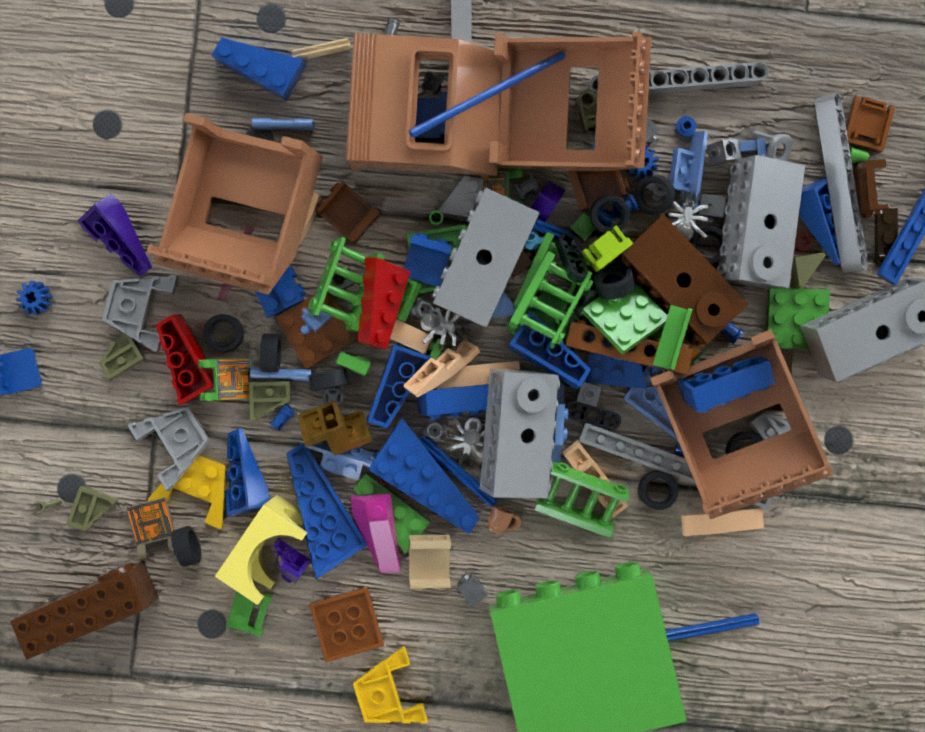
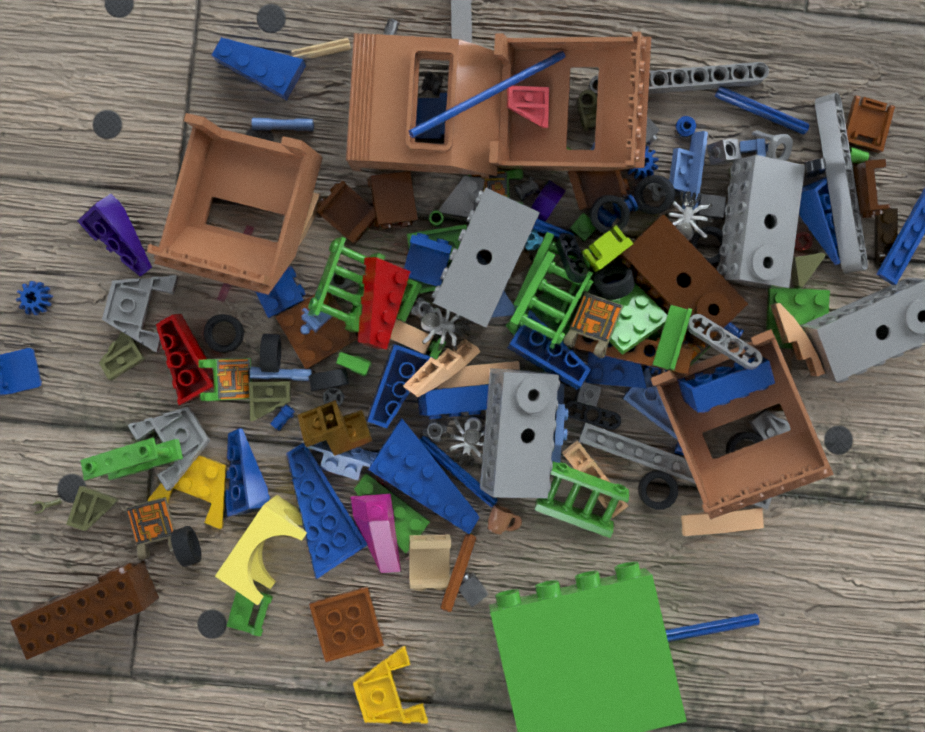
dark purple wedge [273,538,311,584] -> none
none -> bright green fence [80,438,183,480]
none -> reddish brown panel [367,171,418,230]
none -> dark orange axle [440,534,476,612]
none -> coral wing [507,86,549,128]
none -> flag [564,293,623,358]
none -> light grey beam [687,314,762,370]
none -> blue axle [715,86,810,135]
none -> light nougat slope [770,303,825,376]
none -> black beam [804,158,827,178]

